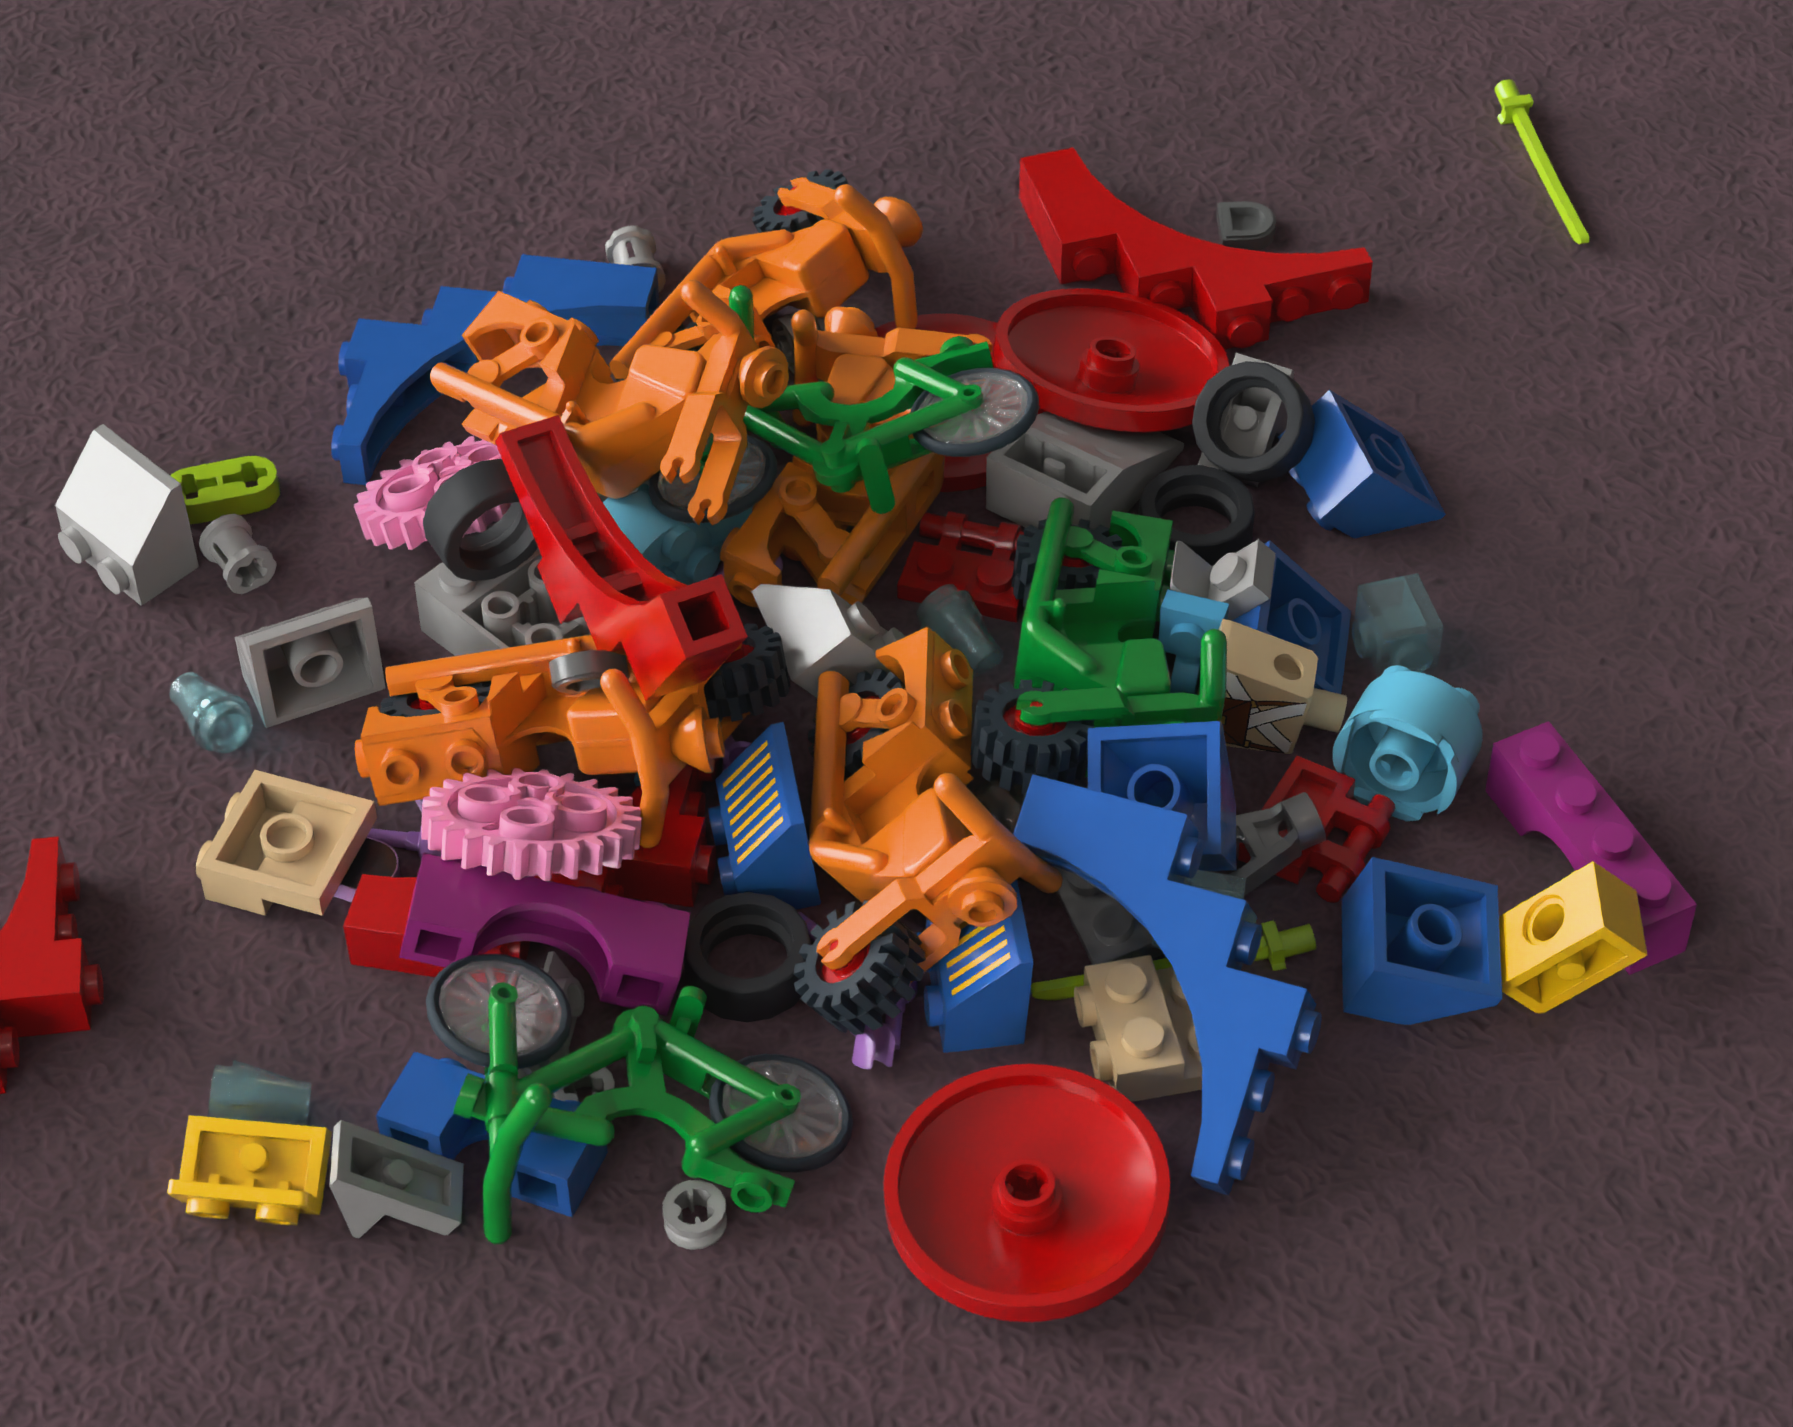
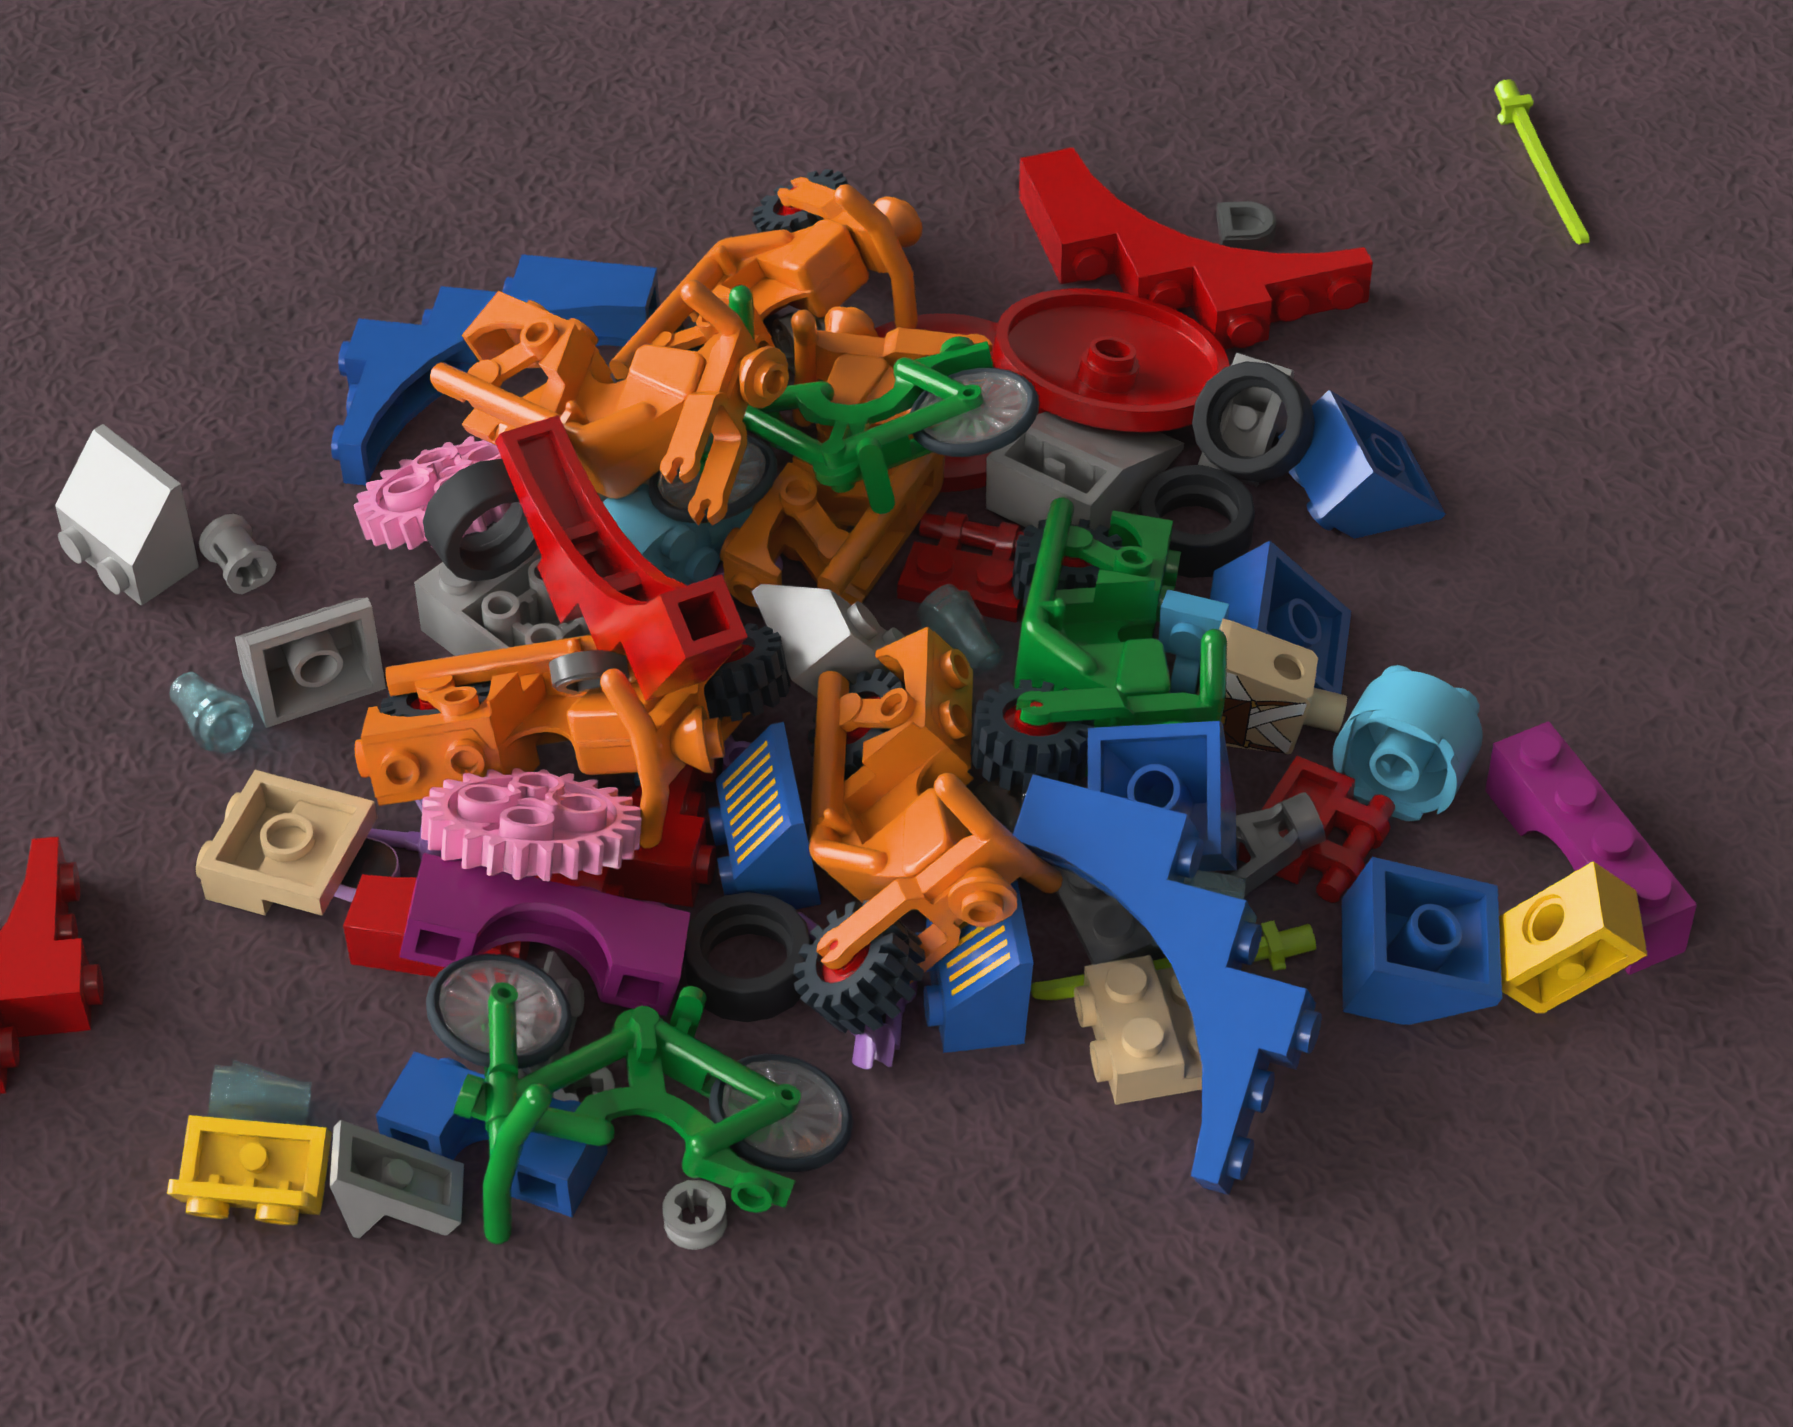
lime beam [170,456,280,524] -> none
light grey bush [605,225,665,292] -> none
red dish [883,1064,1170,1322] -> none
light grey slope [1170,539,1276,621] -> none
clear light blue brick [1352,573,1444,677] -> none

